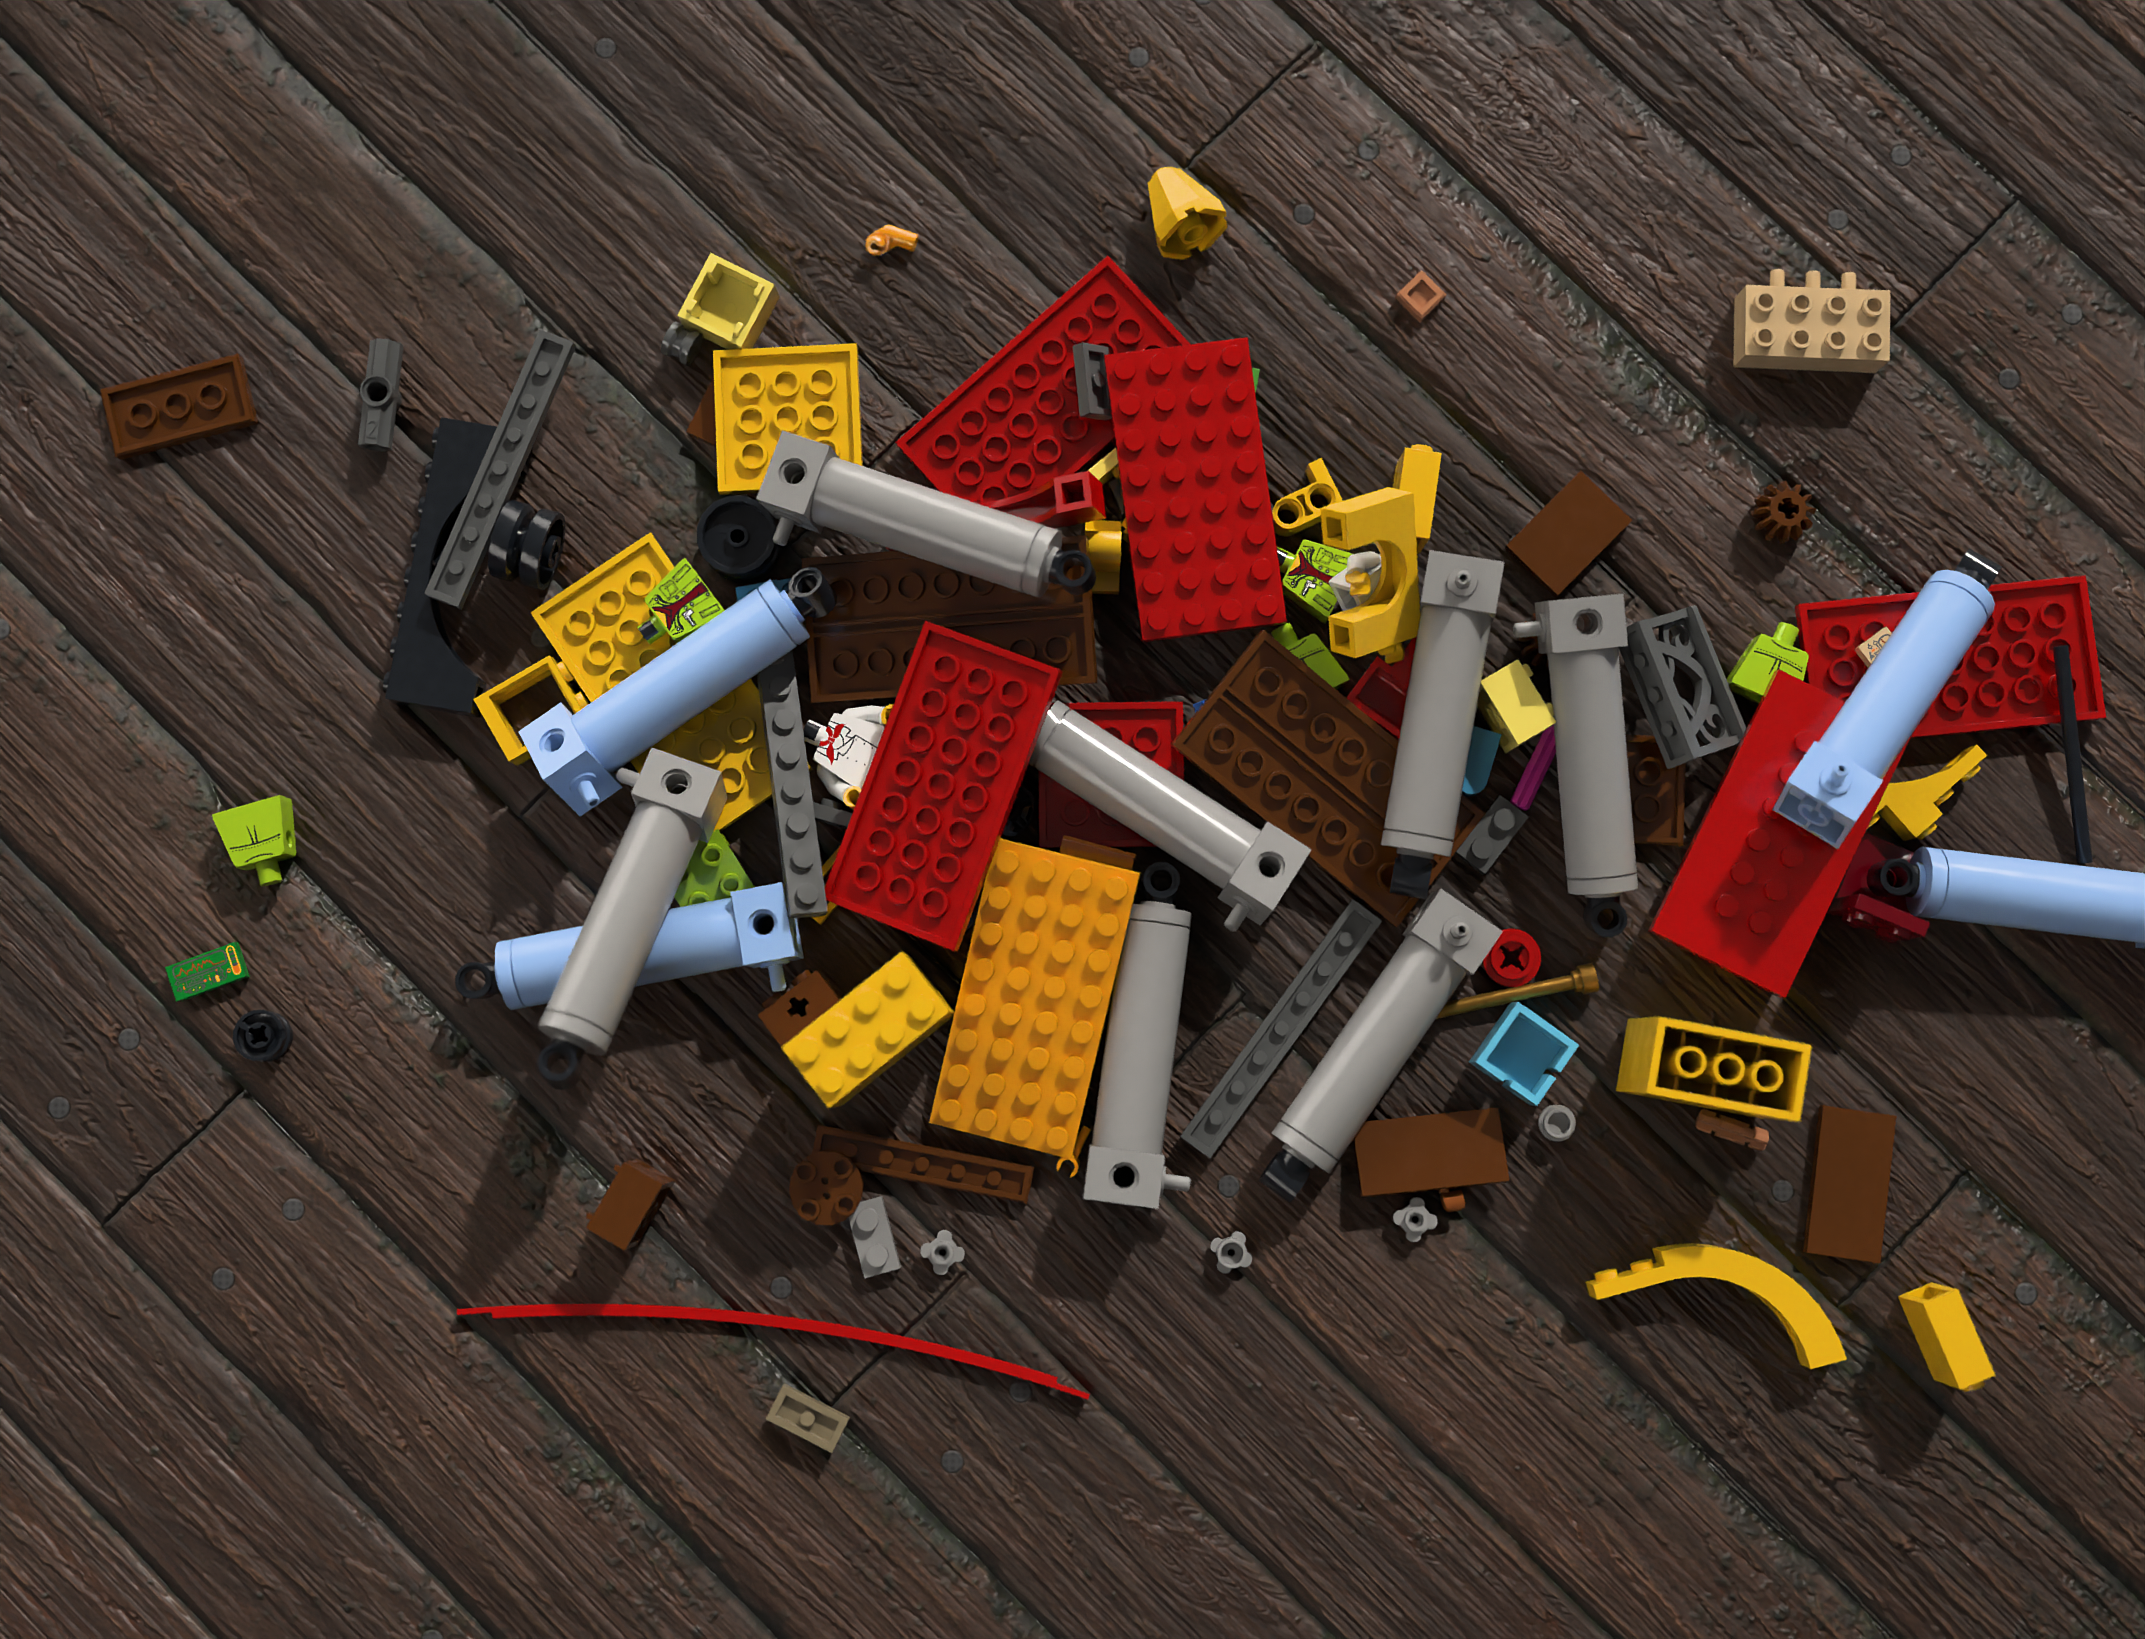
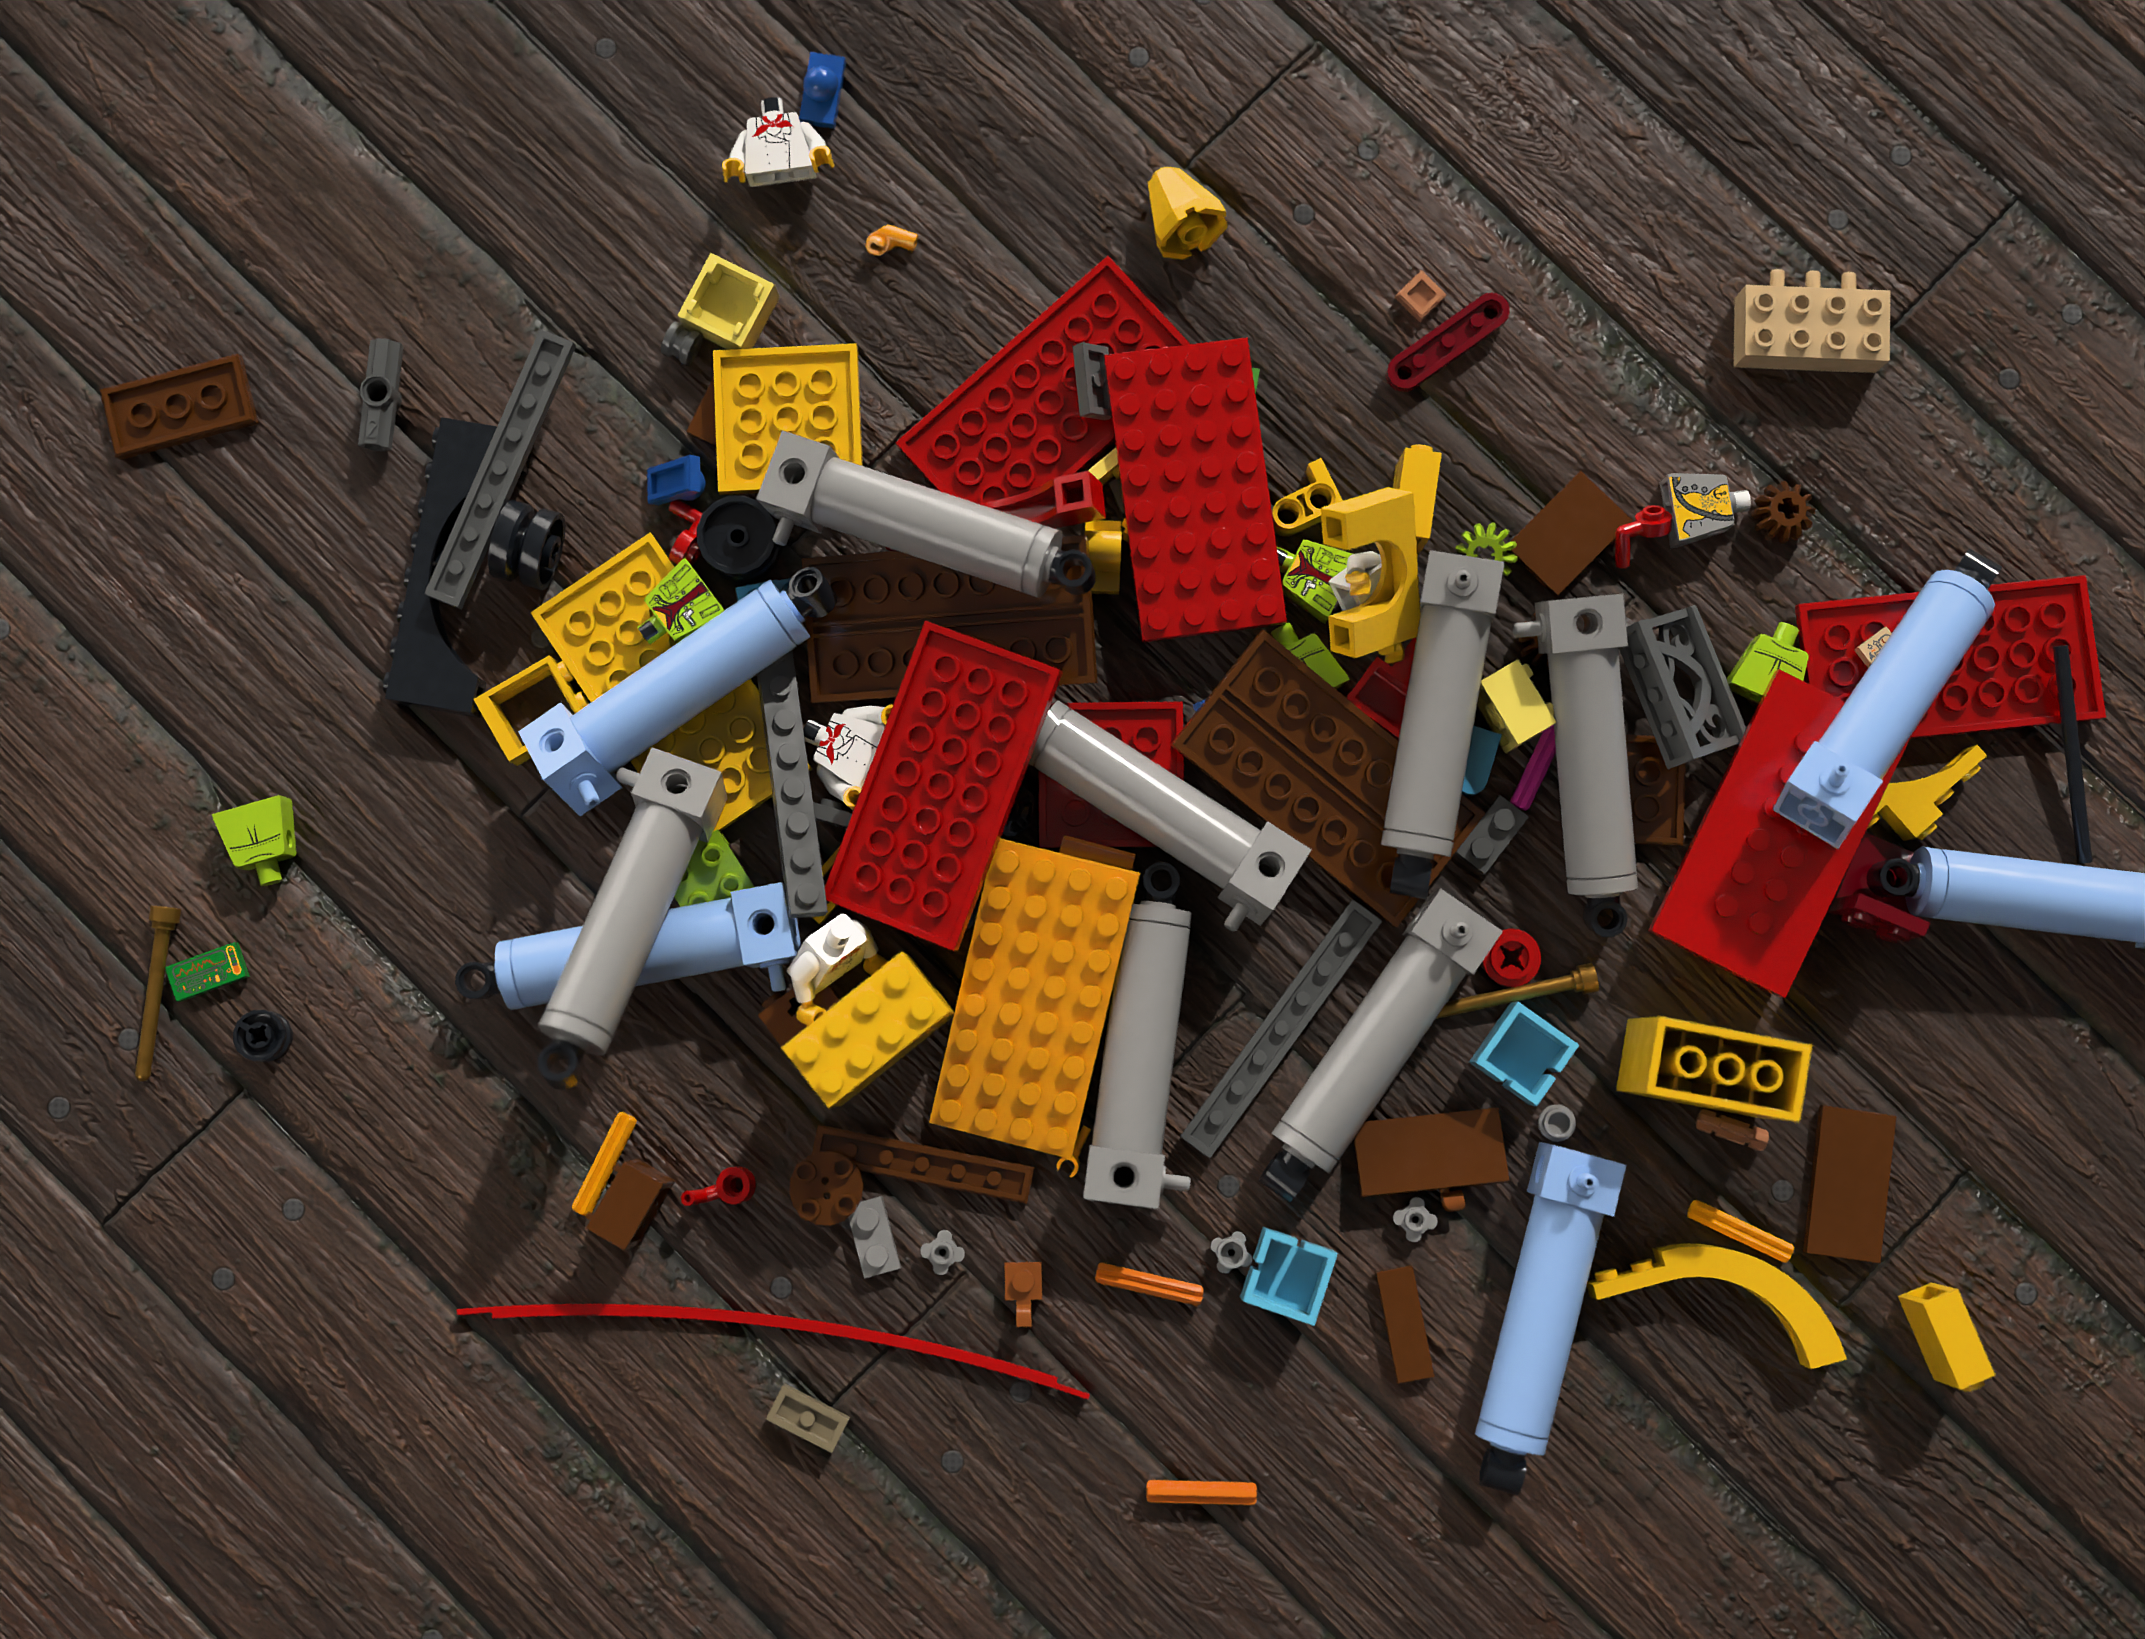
none -> pearl gold piece [135,905,181,1082]
none -> light orange axle [572,1112,637,1216]
none -> blue tile [647,455,706,505]
none -> red plate [668,499,703,565]
none -> red plate [681,1166,756,1206]
none -> white torso [722,97,834,187]
none -> white torso [787,914,889,1026]
none -> blue tile [799,52,846,129]
none -> dark orange plate [1005,1262,1042,1327]
none -> orange axle [1095,1263,1204,1306]
none -> orange axle [1146,1480,1257,1506]
none -> medium azure piece [1240,1226,1338,1326]
none -> reddish brown tile [1375,1265,1434,1384]
none -> dark red plate [1386,293,1510,392]
none -> lime gear [1455,523,1518,576]
none -> light blue piece [1475,1142,1626,1495]
none -> red plate [1615,505,1672,568]
none -> torso [1659,473,1751,548]
none -> light orange axle [1687,1200,1794,1263]

